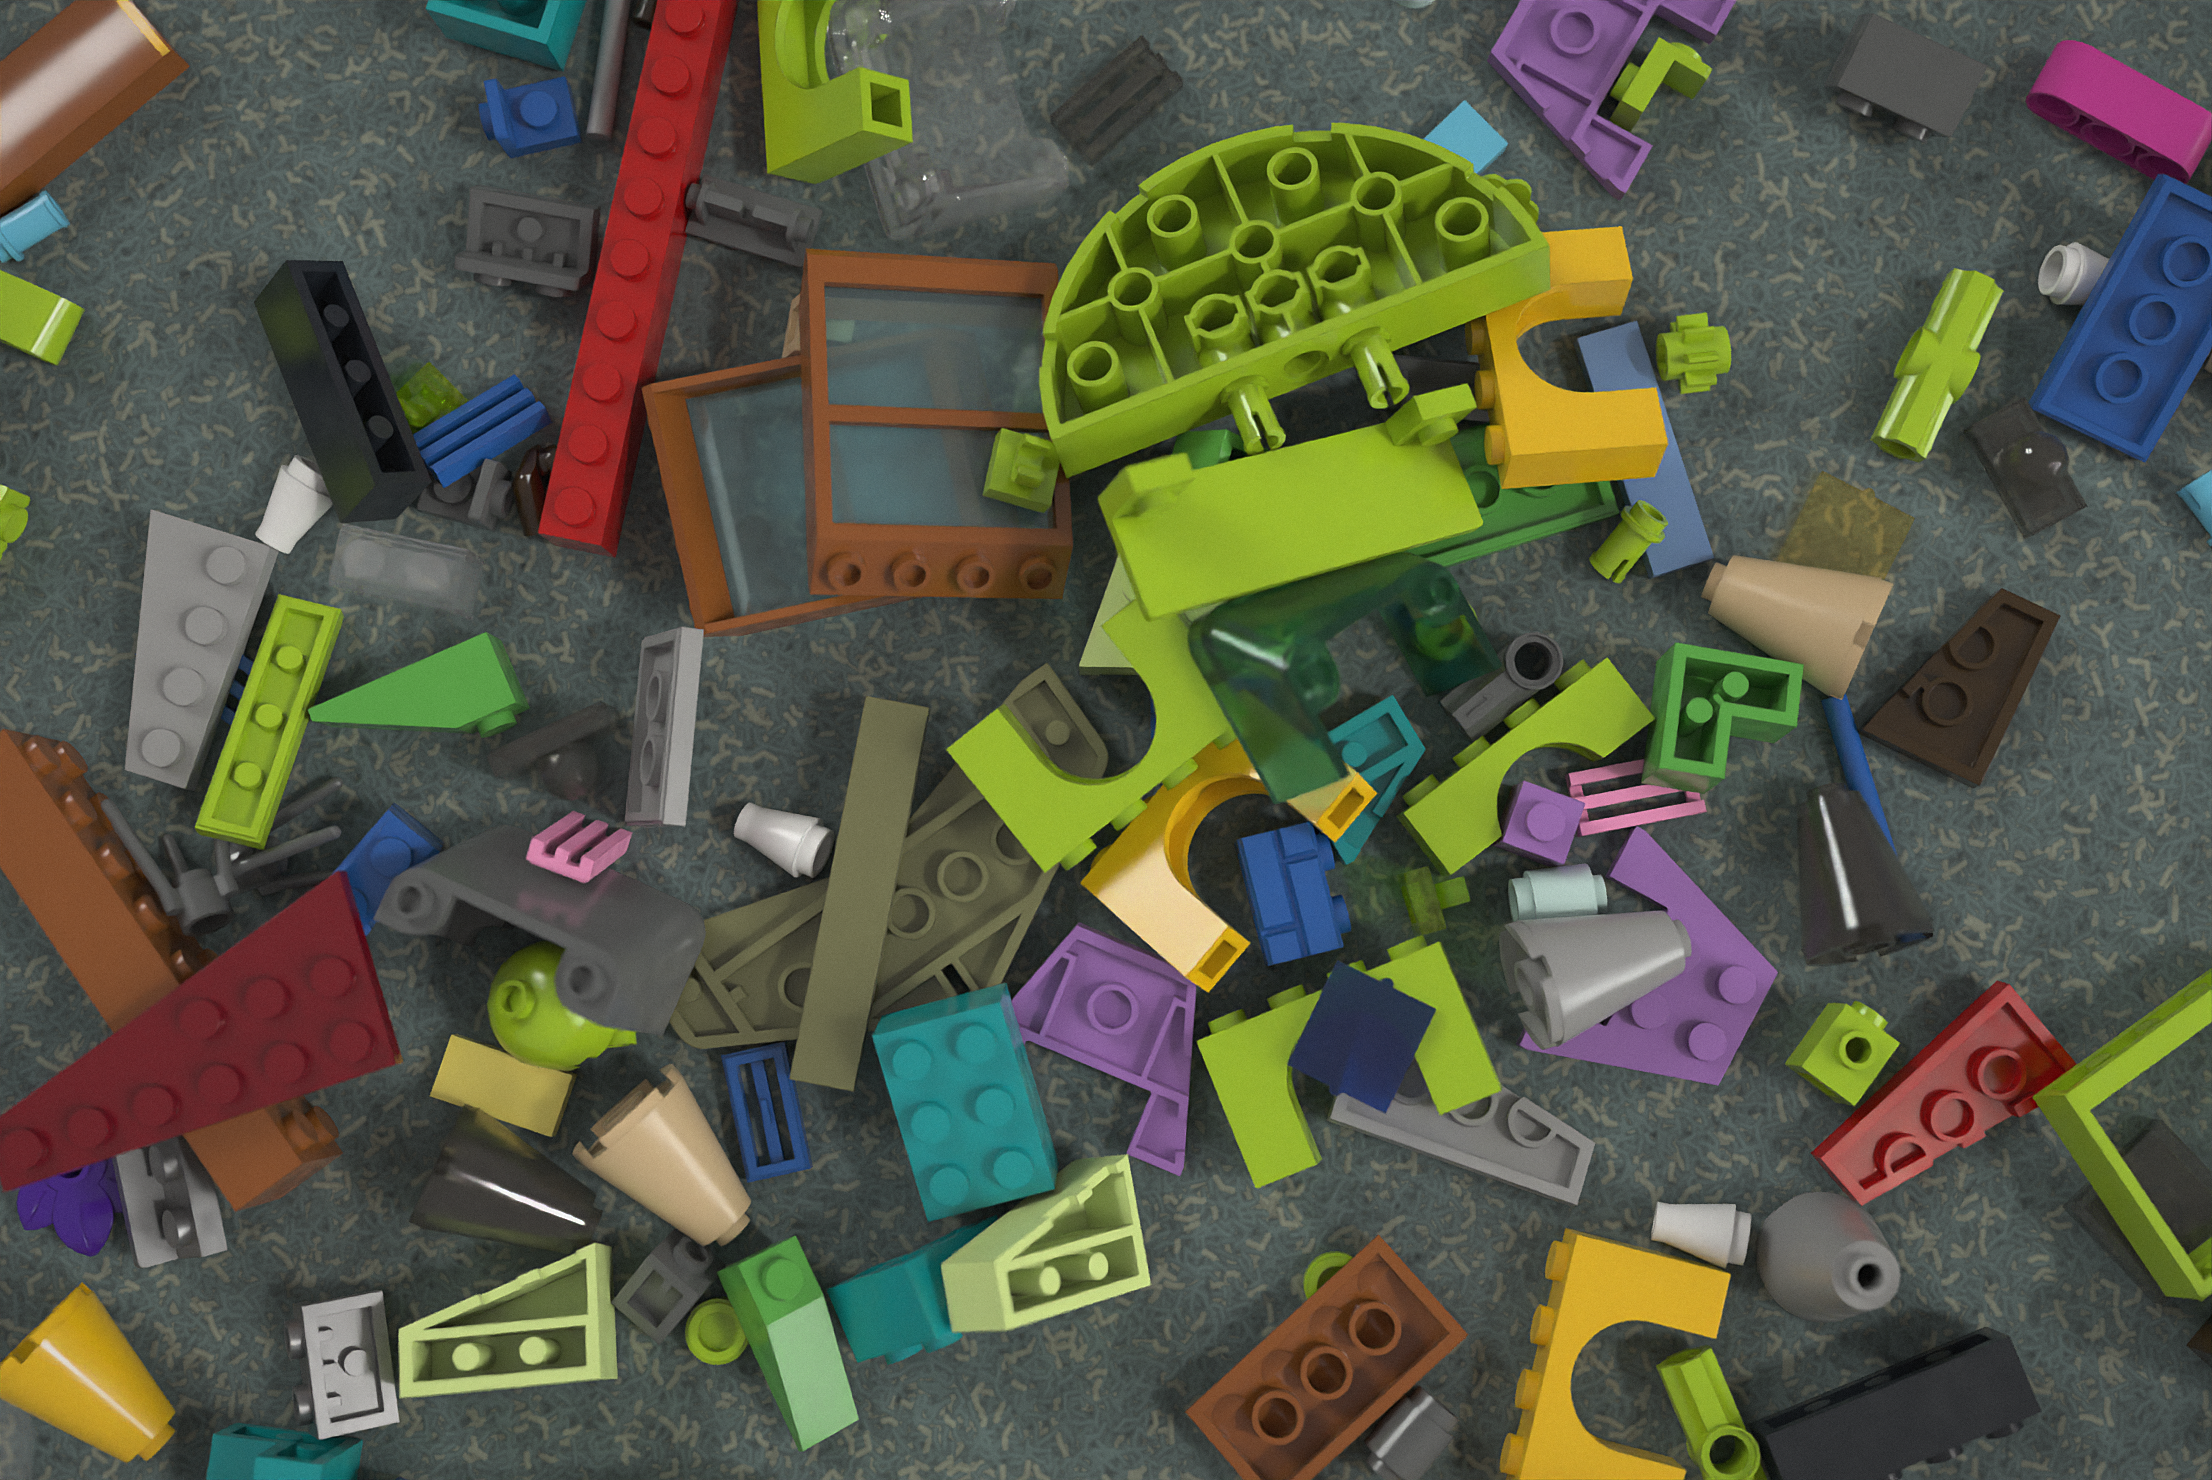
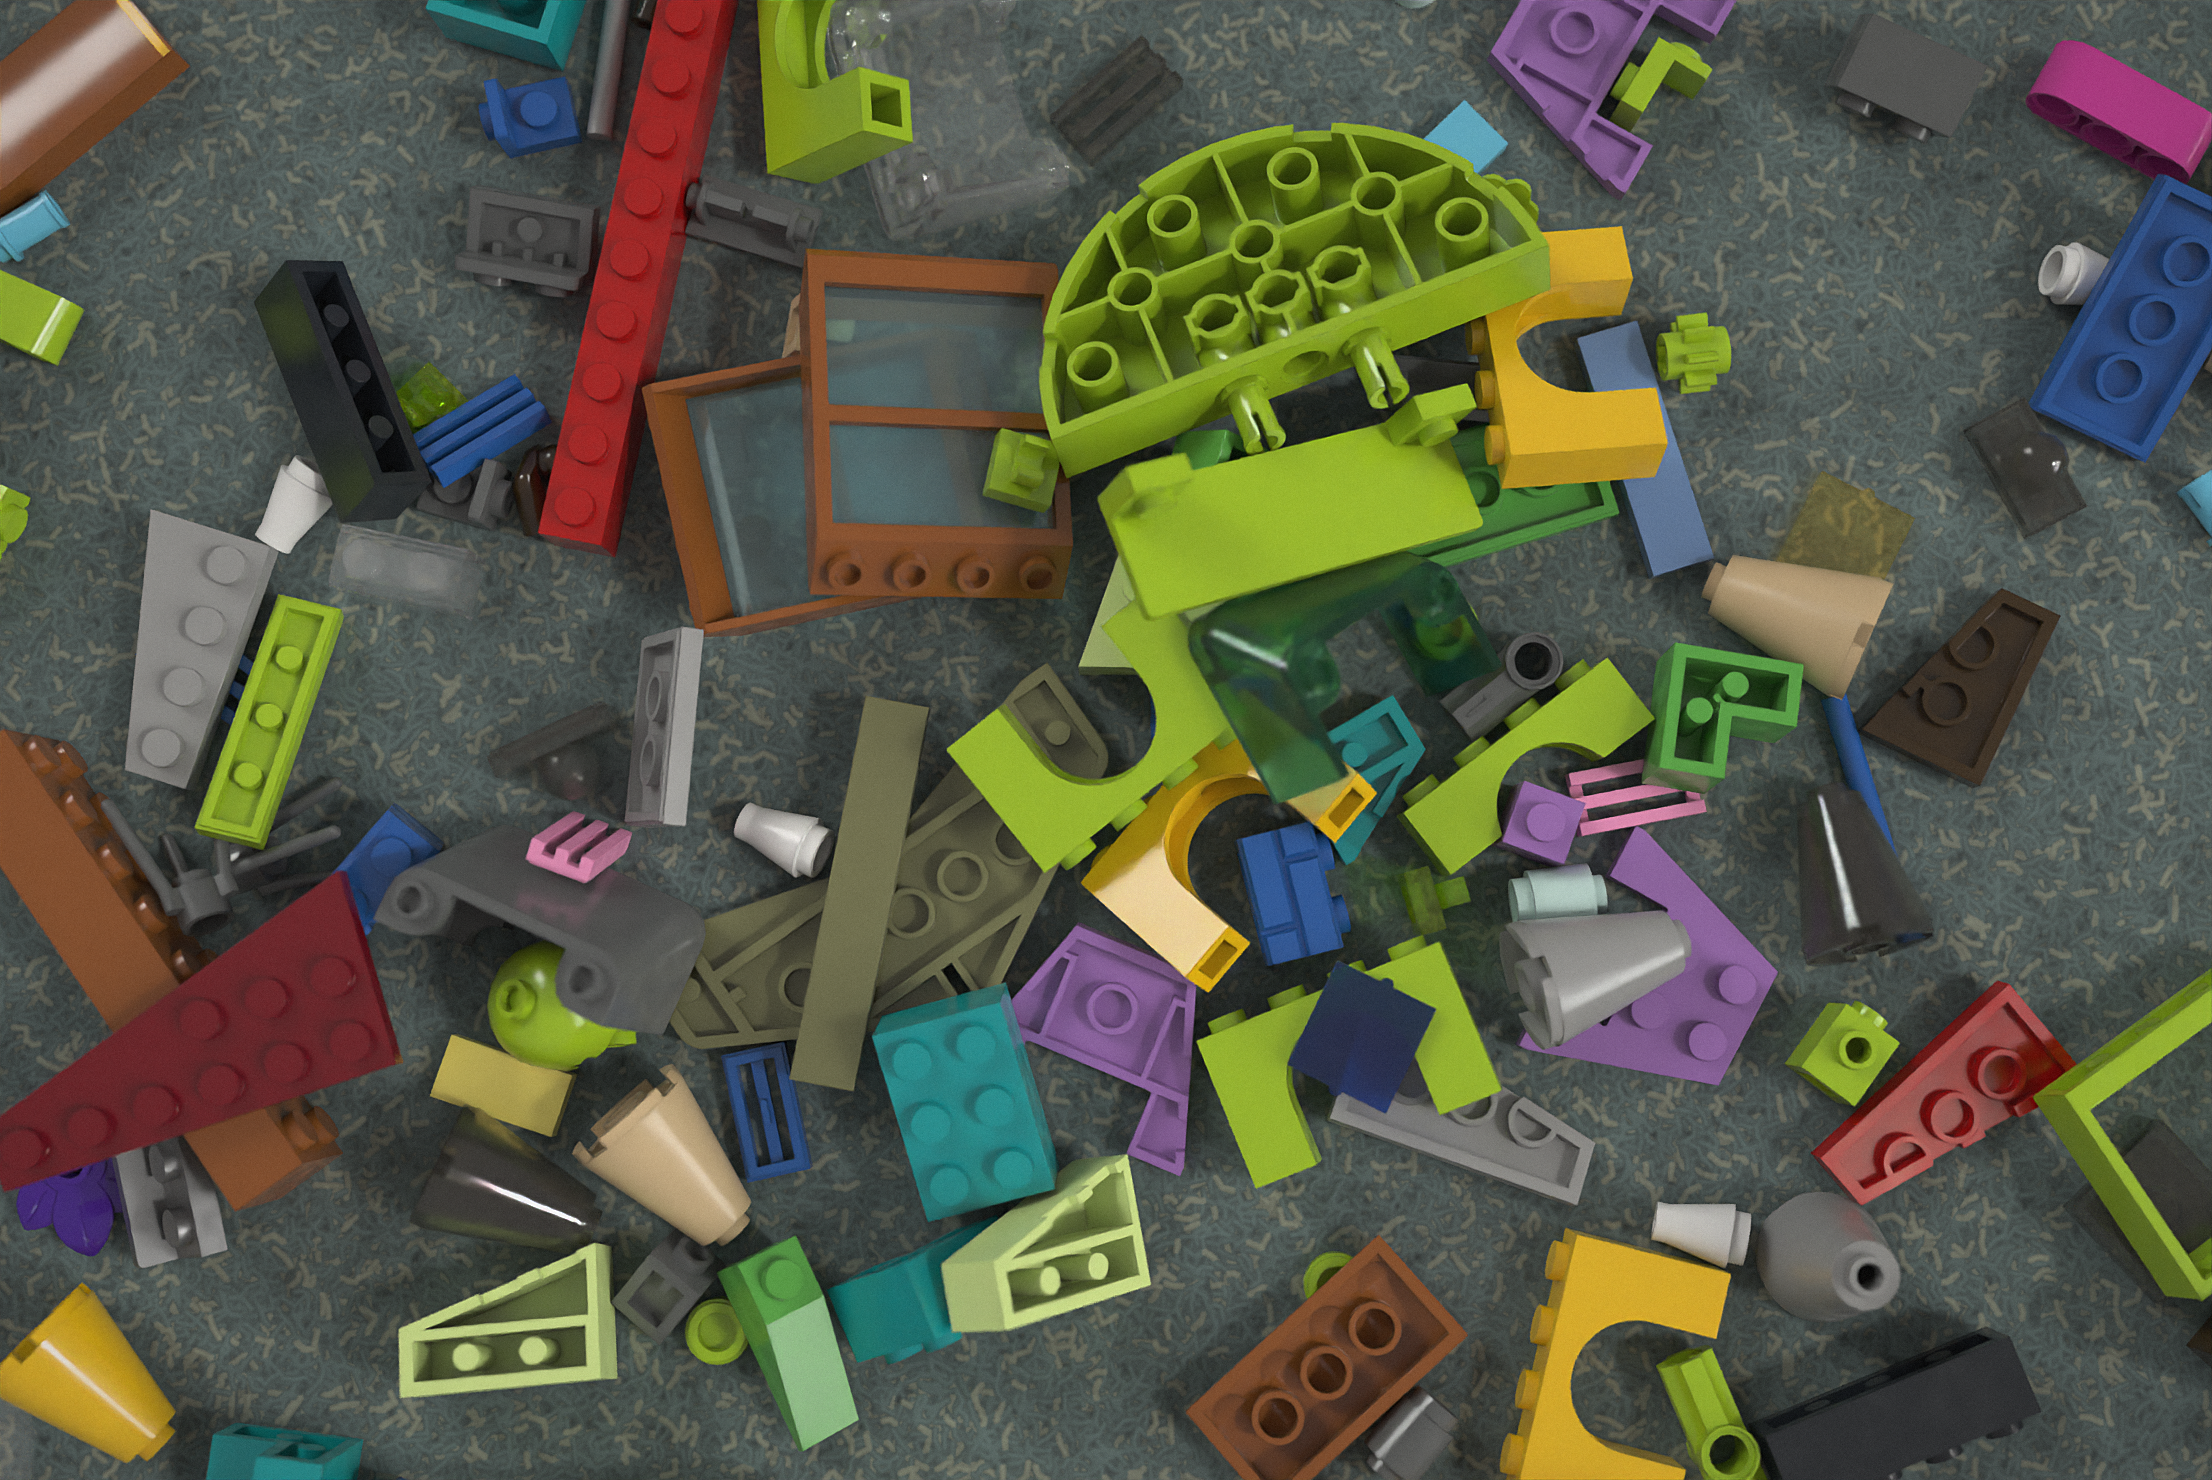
flat silver bracket [284,1290,399,1440] -> none
bright green slope [307,632,530,738] -> none
lime pin [1589,500,1668,583] -> none
lime piece [1870,268,2003,463] -> none

